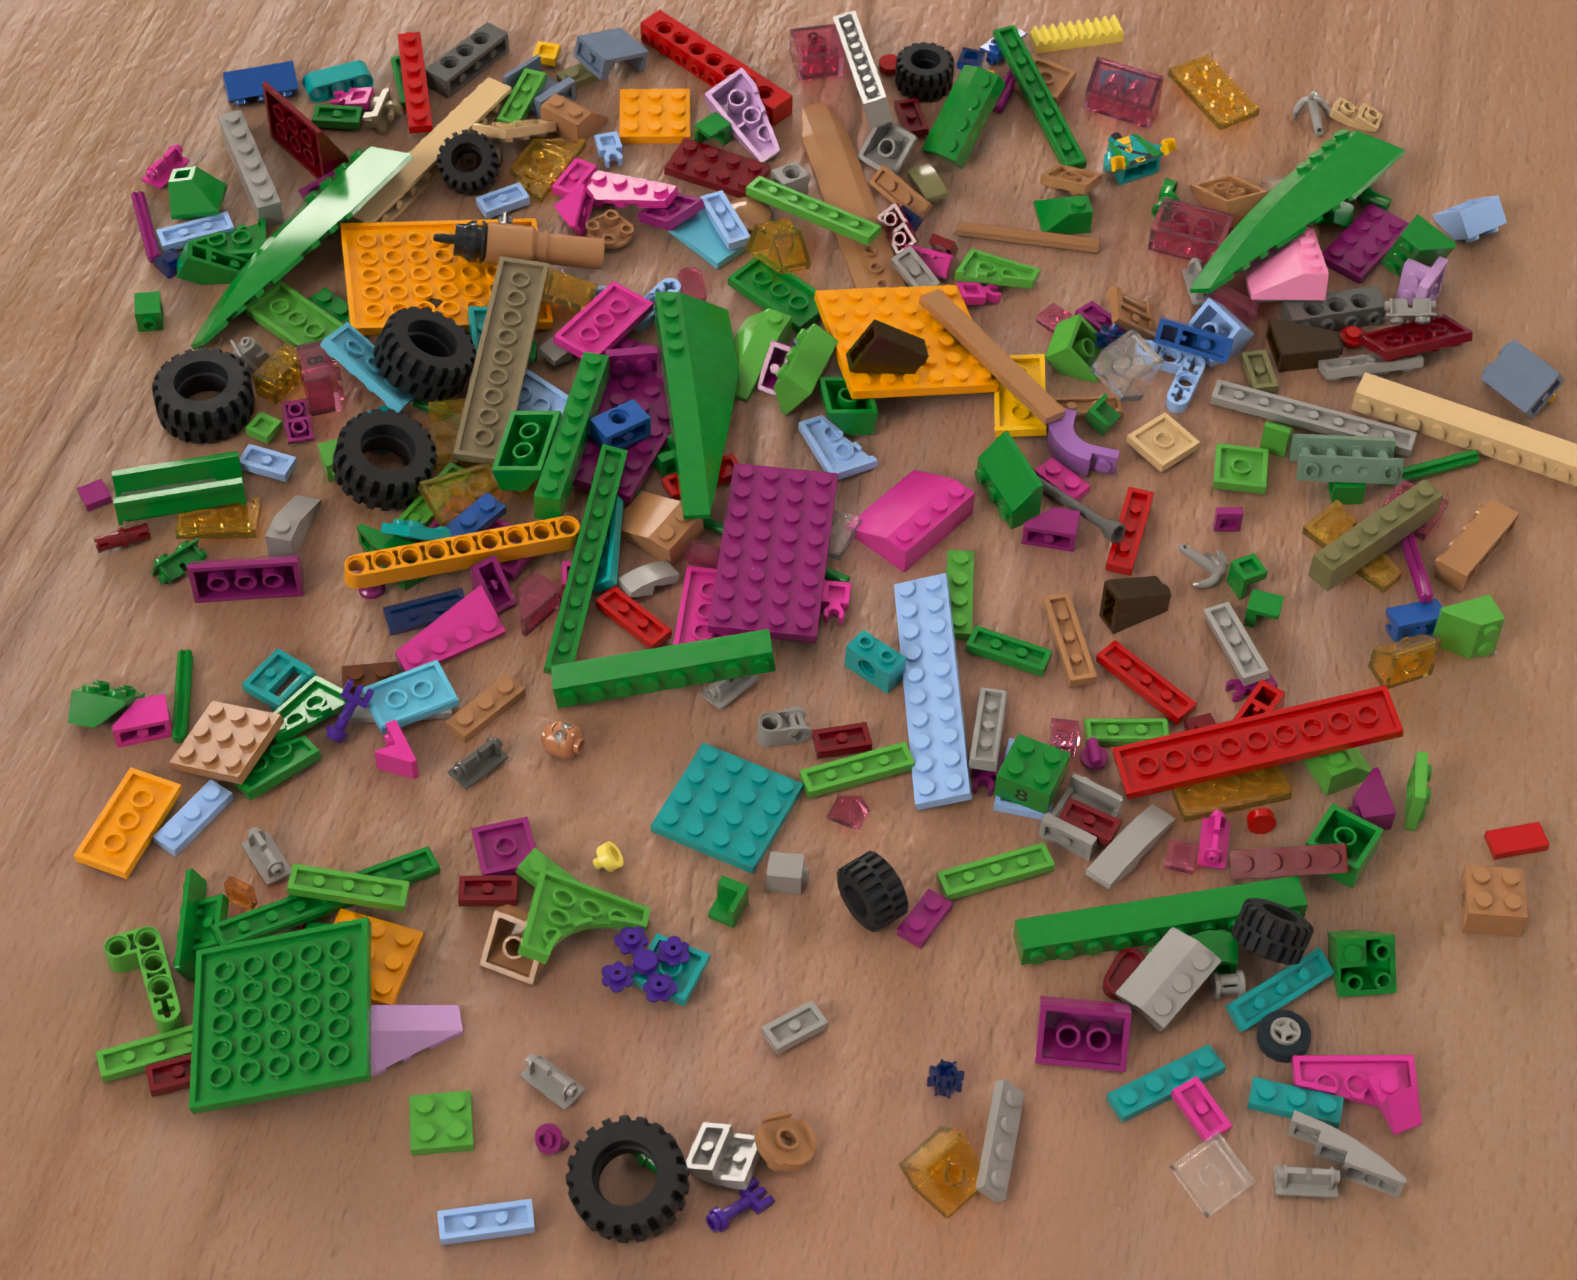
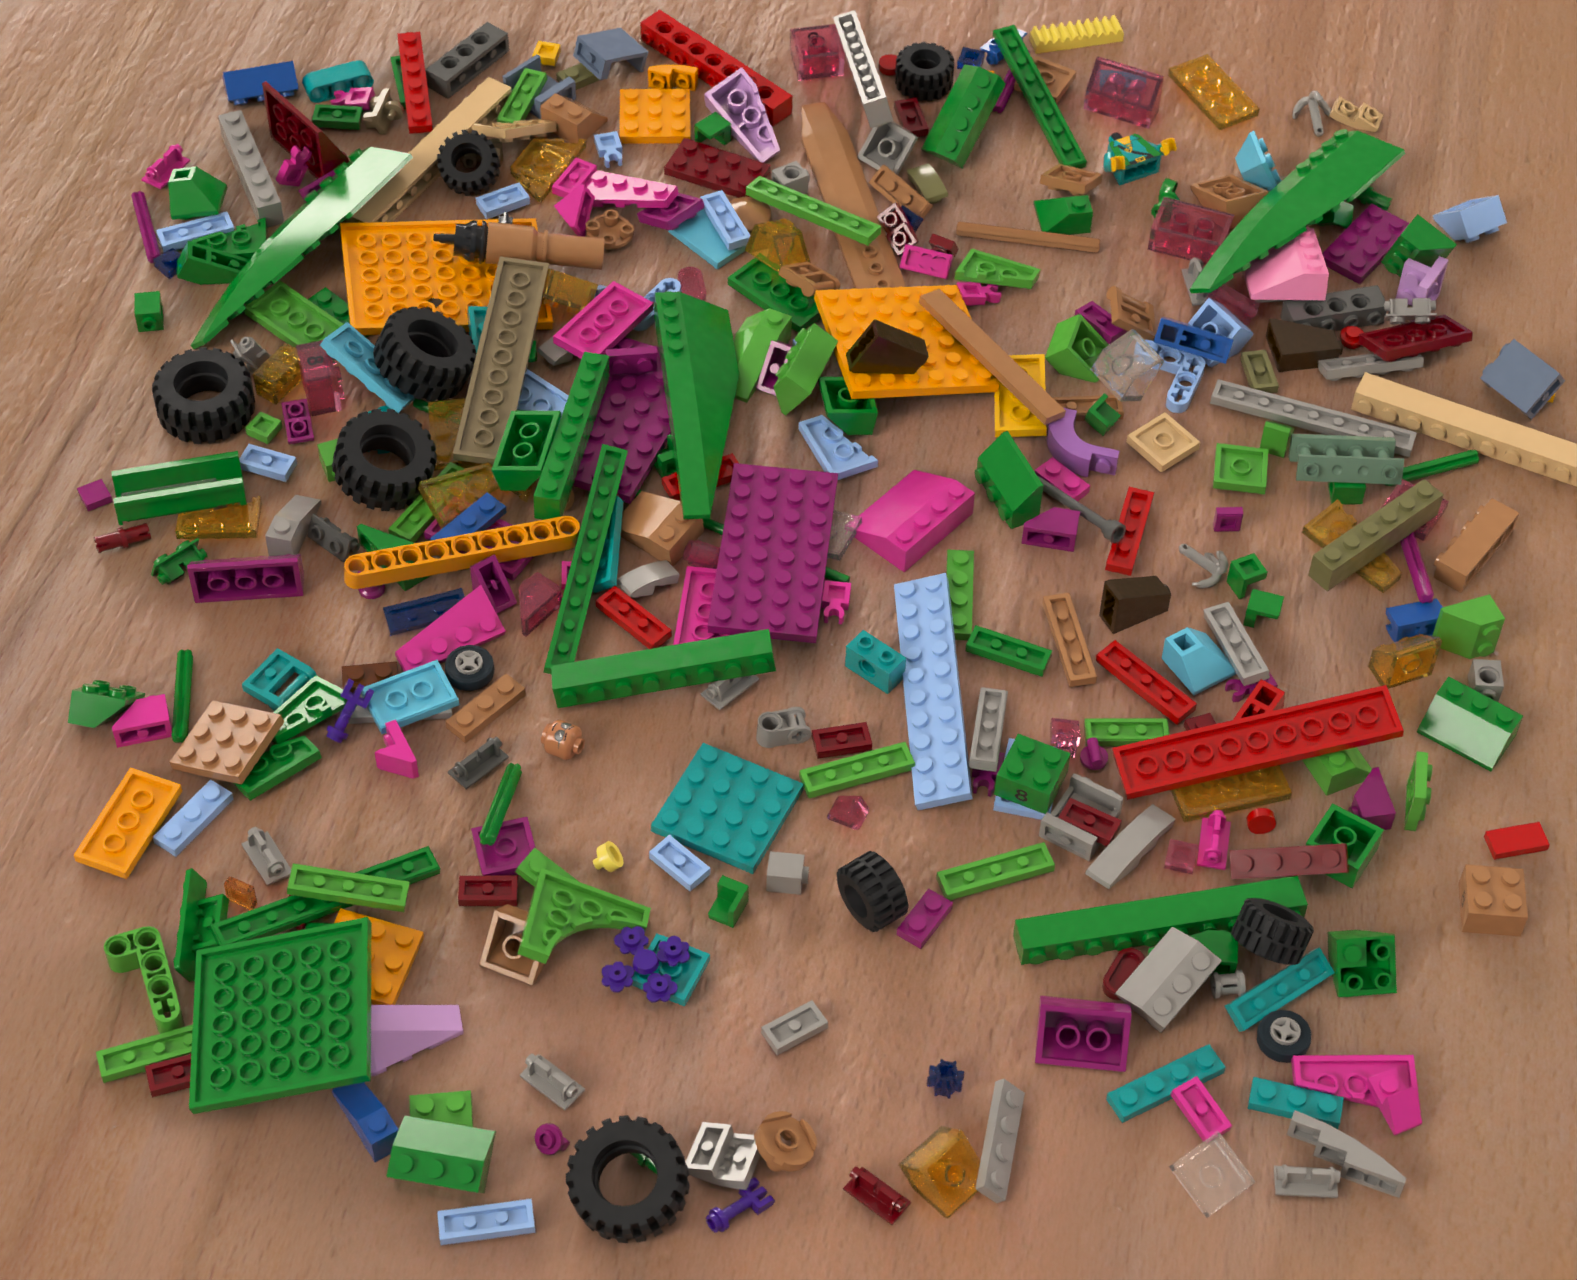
teal plate [381,519,451,541] -> none
blue brick [590,399,651,449] -> none
light grey plate [890,245,940,287] -> none
clear pink plate [1036,303,1072,334] -> none
clear blue gear [1094,323,1126,354] -> none
none -> dark pink plate [275,146,312,187]
none -> dark grey hinge [307,514,360,563]
none -> blue slope [331,1082,399,1162]
none -> green slope [386,1116,496,1194]
none -> black wheel [445,645,495,691]
none -> green axle [479,763,522,846]
none -> light orange slope [648,65,698,91]
none -> light blue plate [649,835,711,892]
none -> medium nougat plate [778,262,840,297]
none -> dark red hinge [843,1166,911,1225]
none -> medium azure slope [1161,627,1236,695]
none -> medium azure slope [1235,131,1281,192]
none -> slope [1417,677,1523,772]
none -> light grey brick [1468,659,1504,702]

